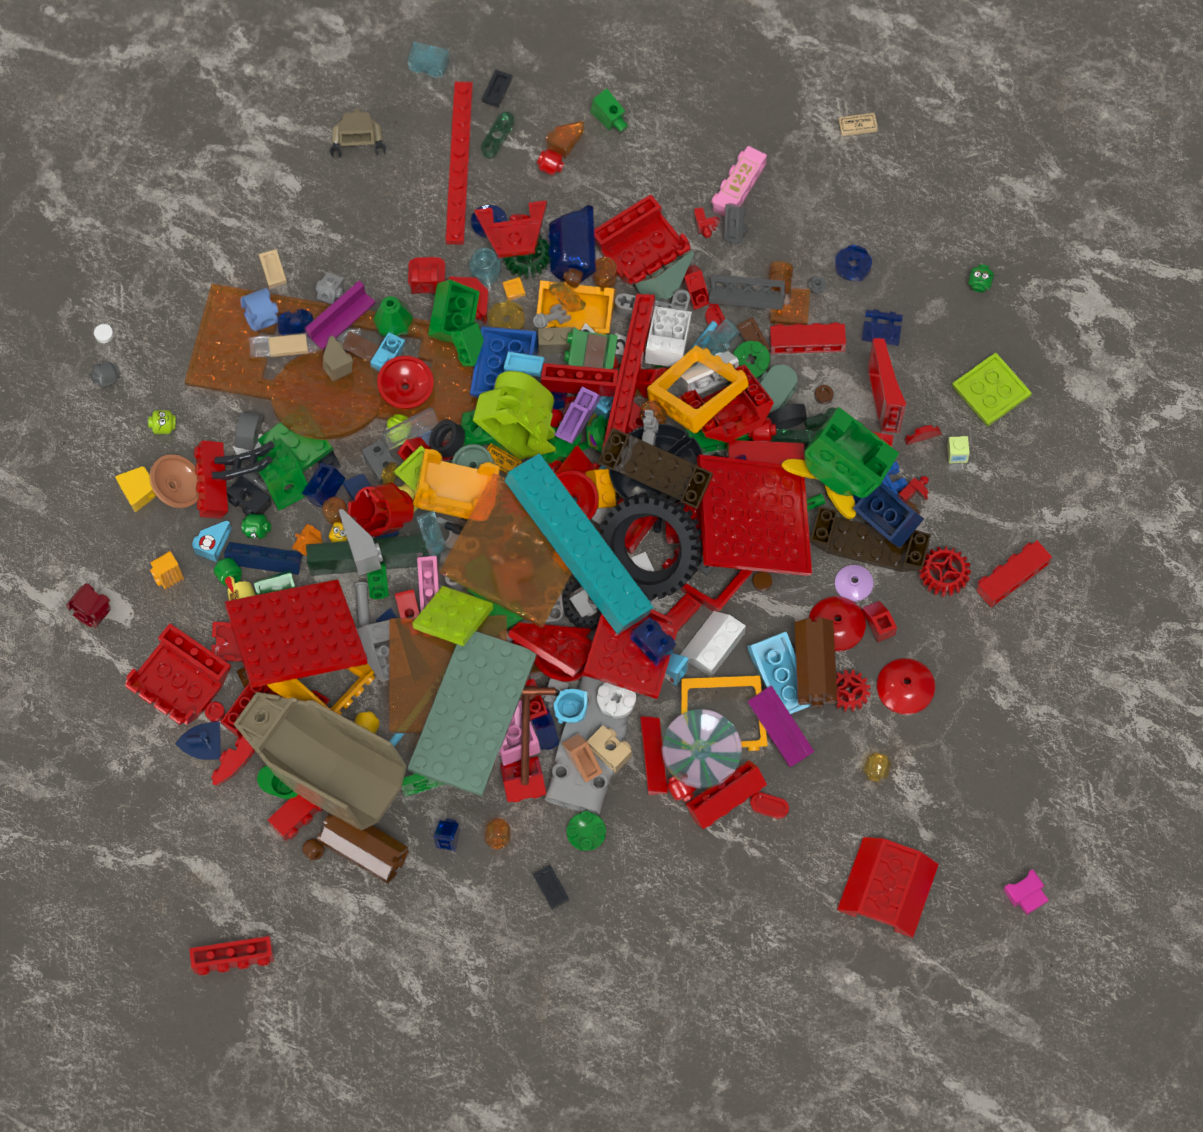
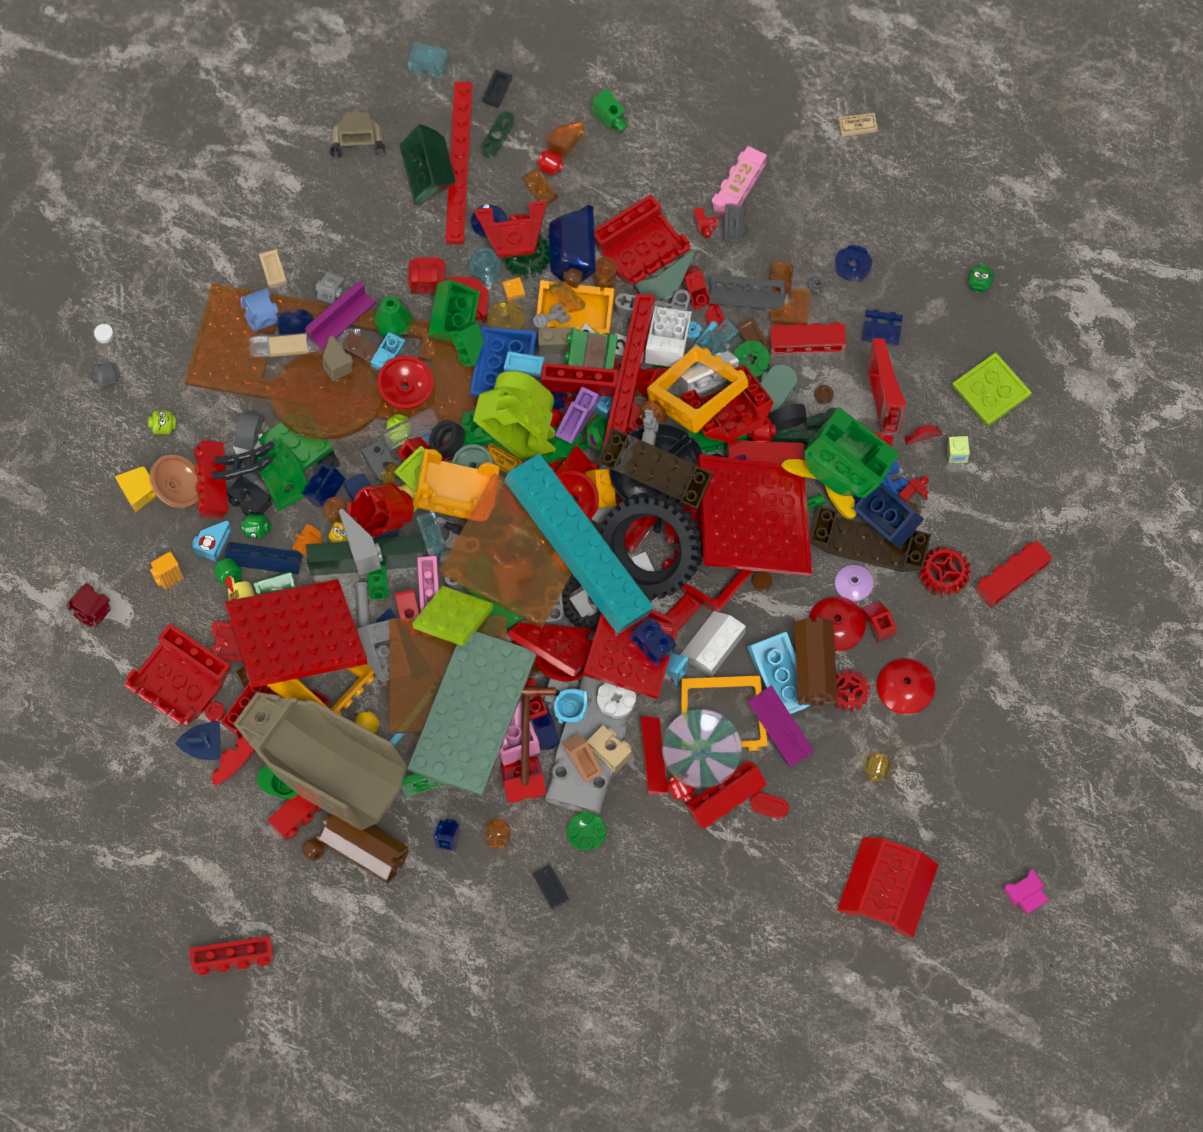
none -> clear green windscreen [399,124,456,206]
none -> clear orange slope [521,168,558,205]
none -> medium azure plate [688,321,702,339]

